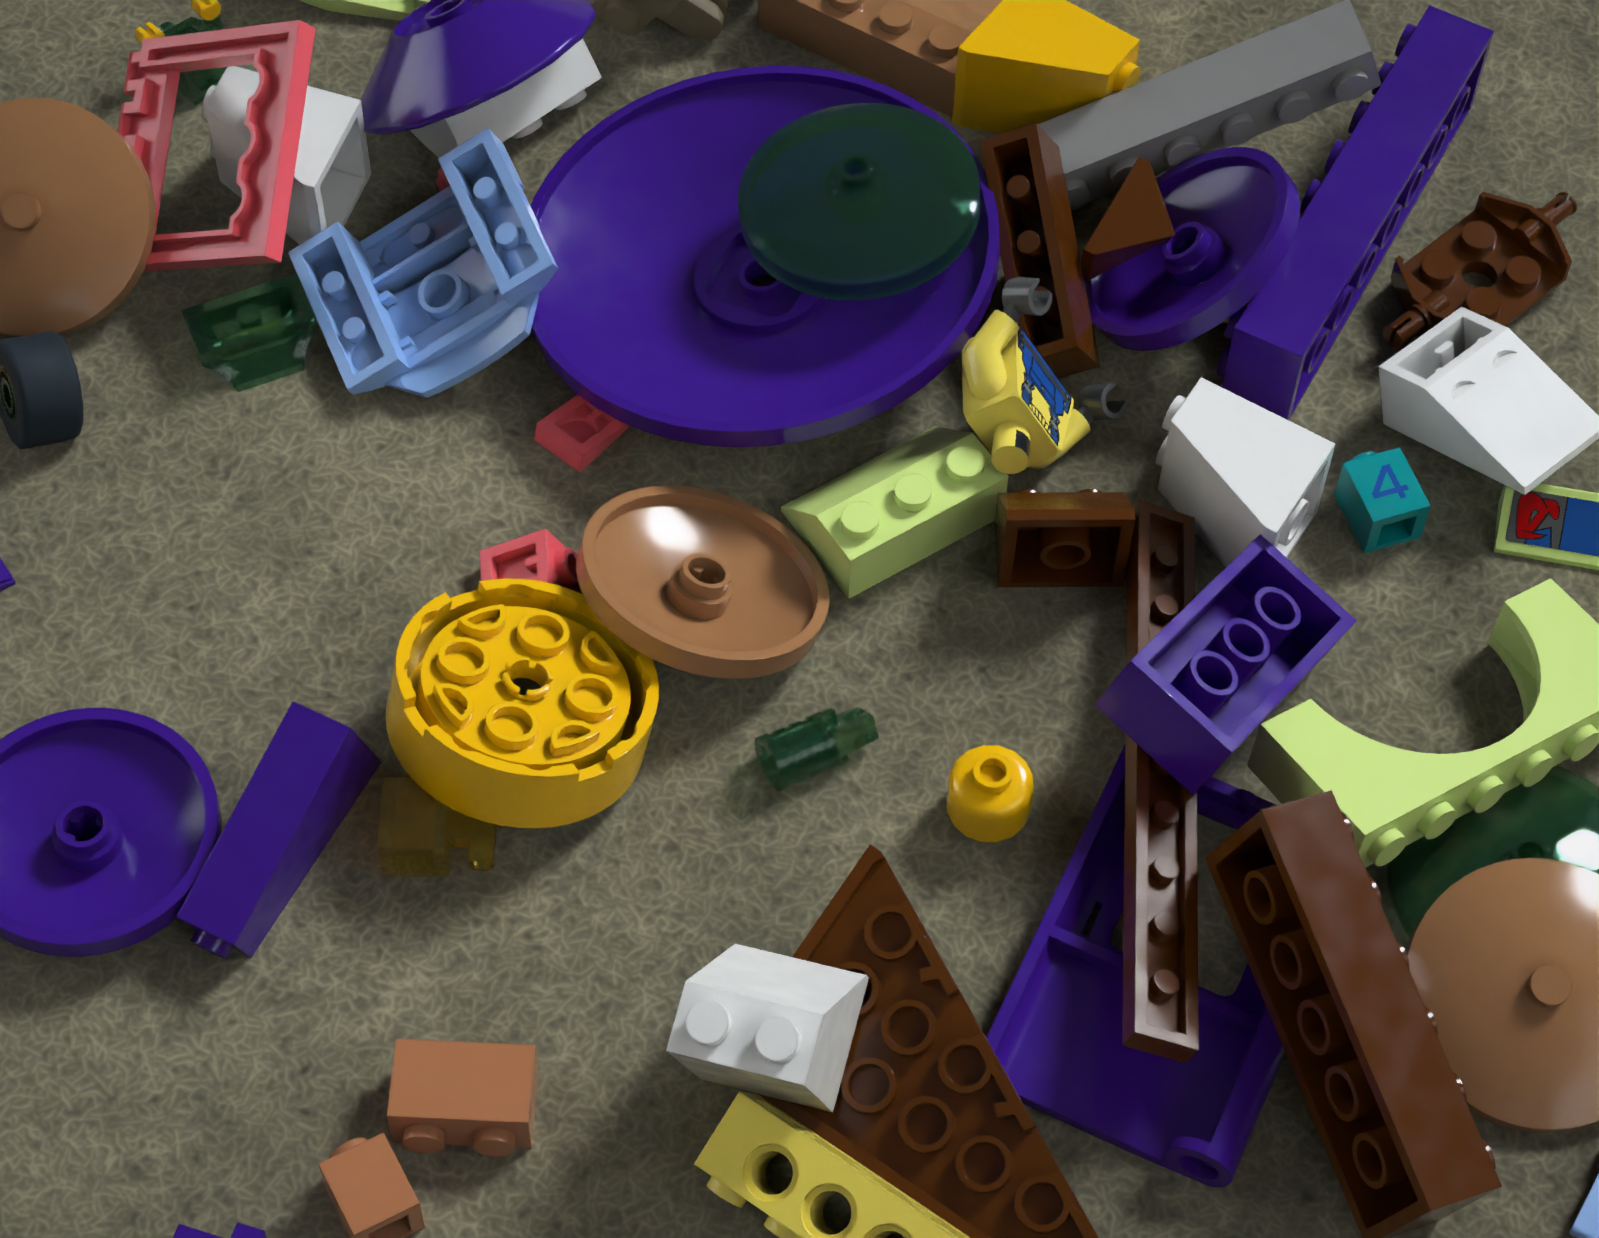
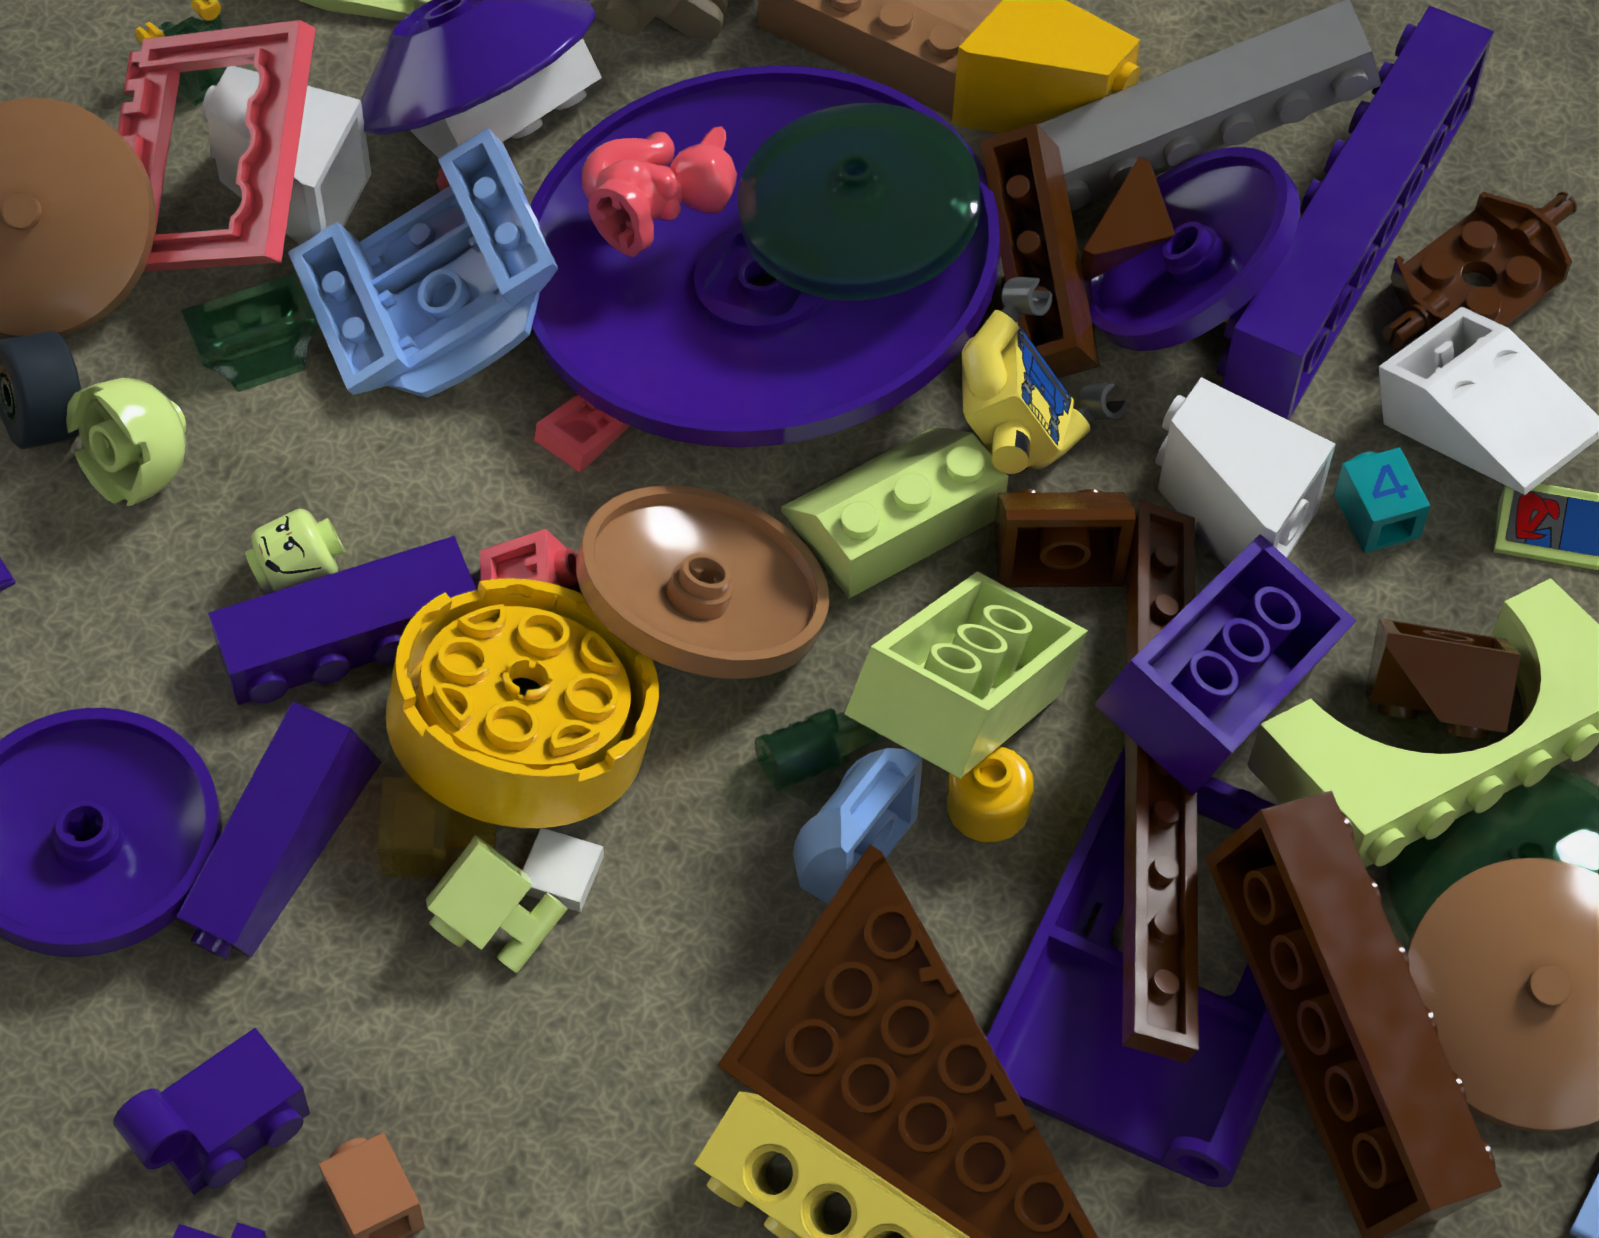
nougat brick [387,1039,539,1157] -> none
white slope [666,944,869,1112] -> none
none -> yellowish green cylinder [66,378,186,506]
none -> dark purple hinge [113,1028,310,1195]
none -> dark purple brick [208,536,476,705]
none -> yellowish green head [245,508,345,594]
none -> yellowish green brick [426,835,568,973]
none -> white tile [522,828,604,912]
none -> coral animal [581,126,737,257]
none -> light blue slope [793,748,923,904]
none -> yellowish green brick [844,571,1088,778]
none -> reddish brown slope [1365,617,1521,740]

